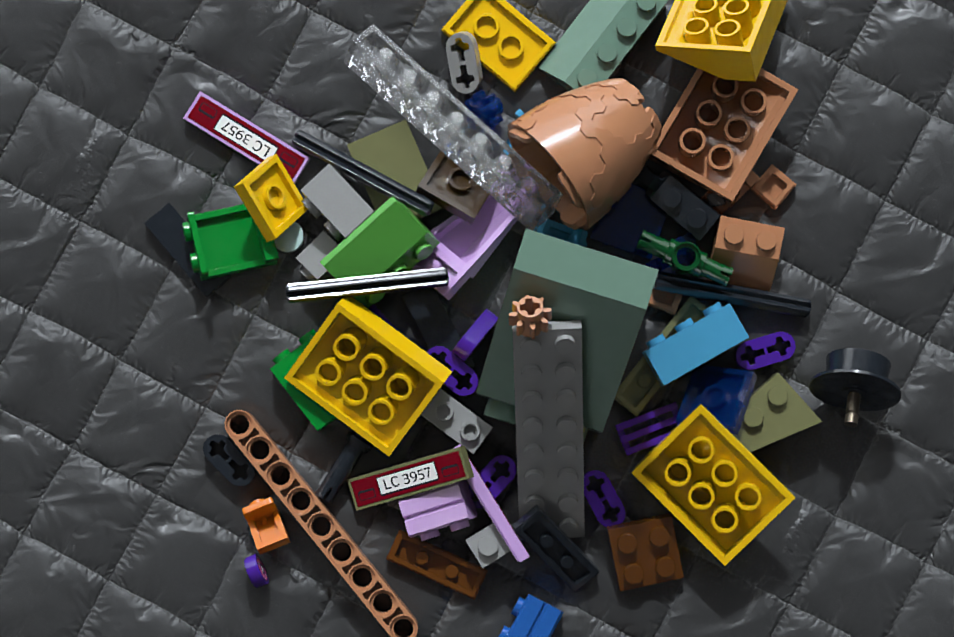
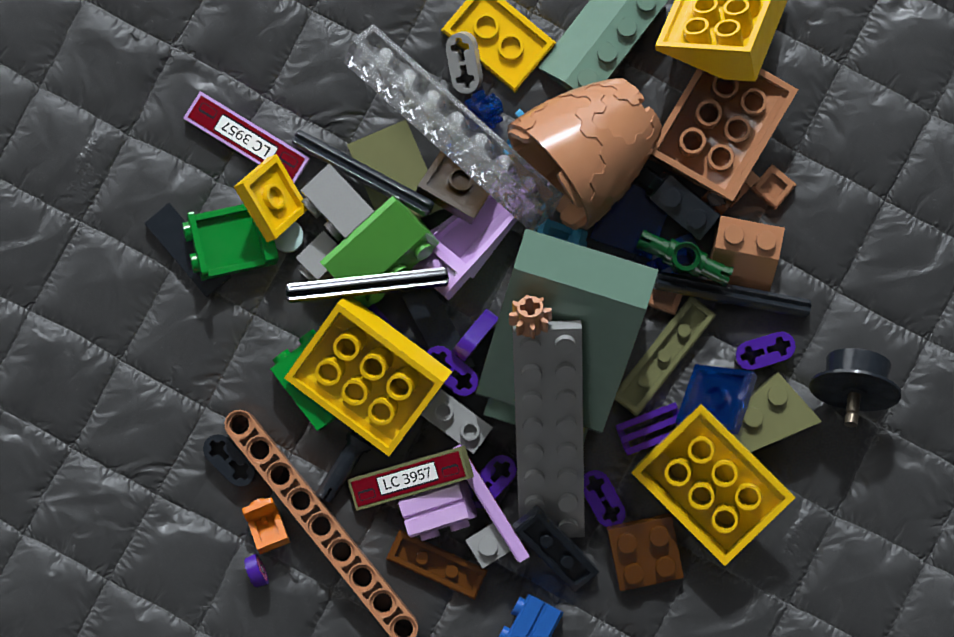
dark azure brick [642,302,749,386] -> none

